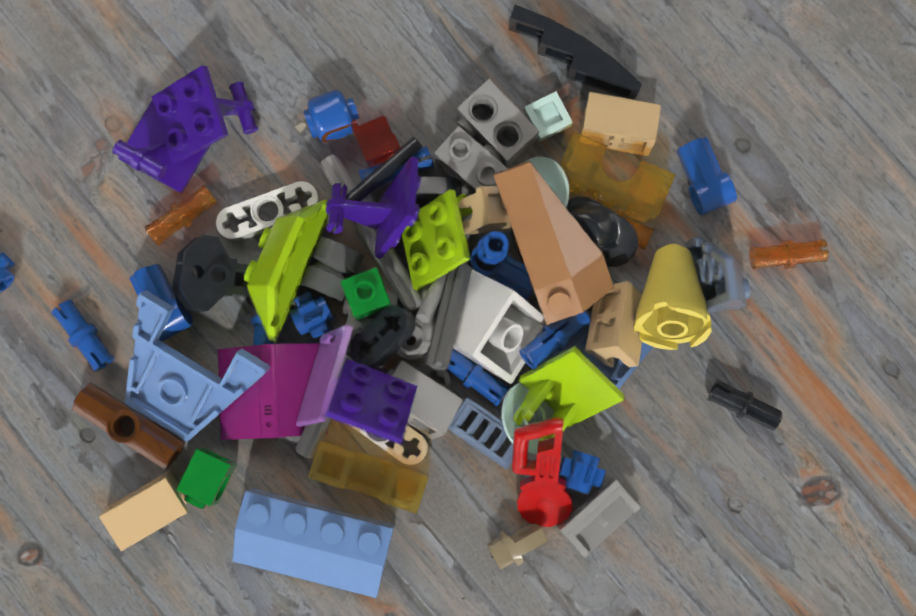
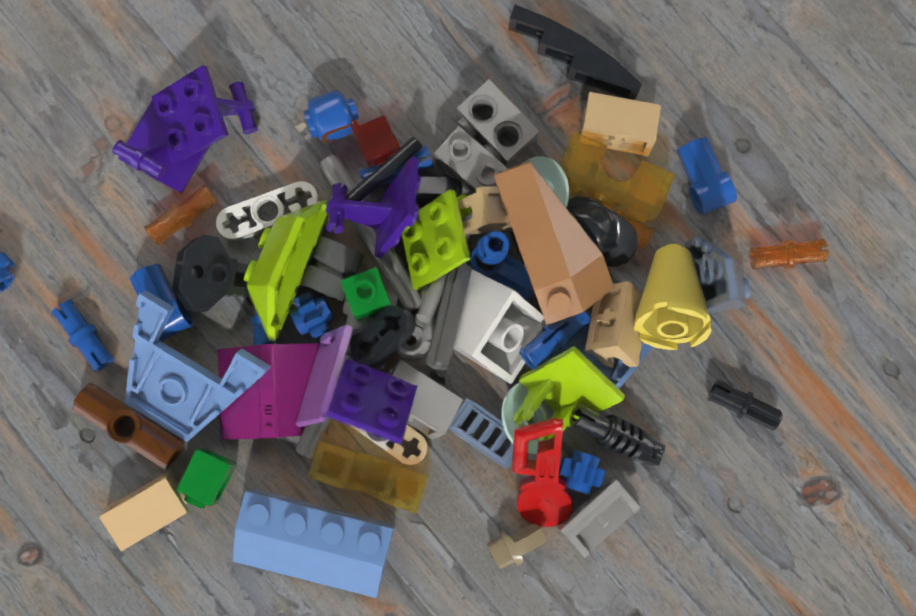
blue pin [446,348,510,407] -> none
light aqua plate [523,91,573,142] -> none
none -> black hinge [570,404,666,466]

